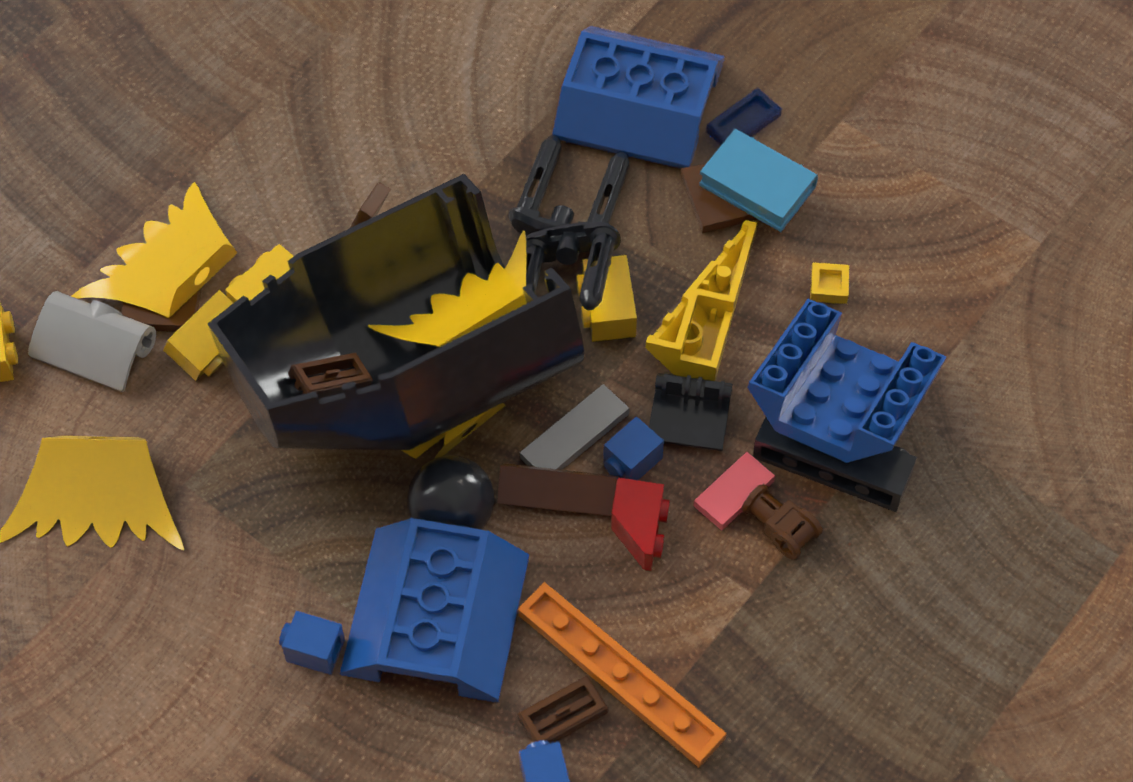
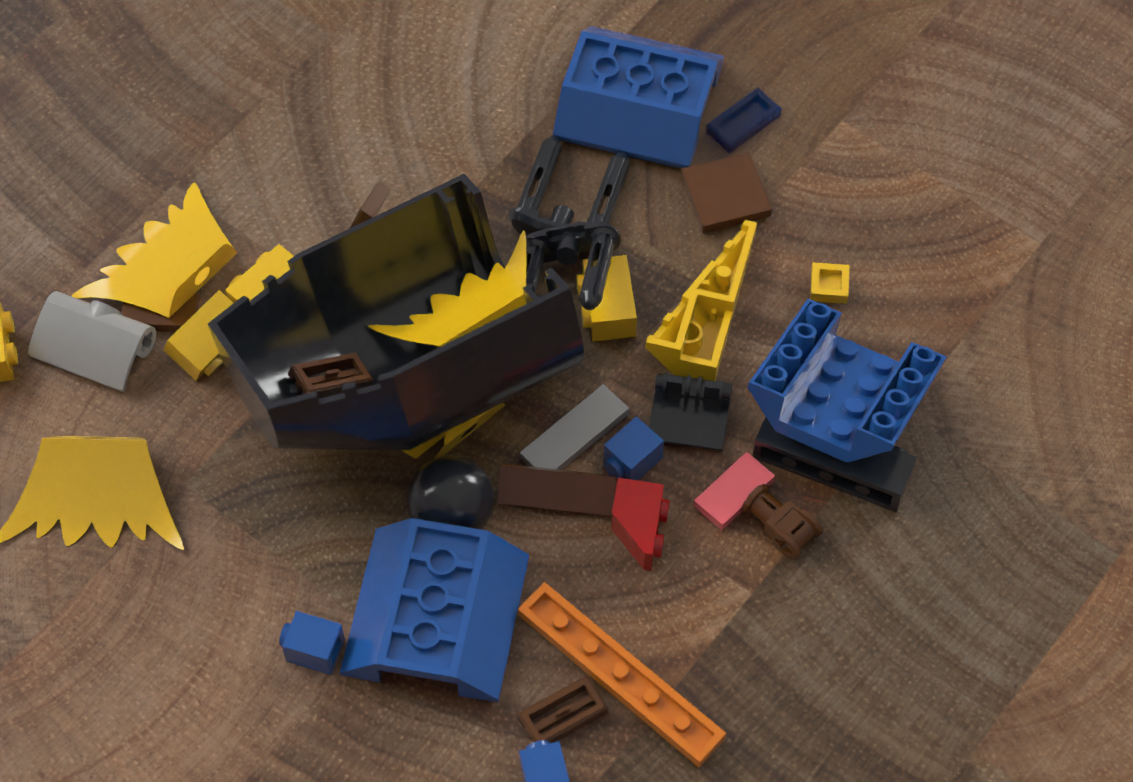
dark azure piece [699,129,818,232] -> none

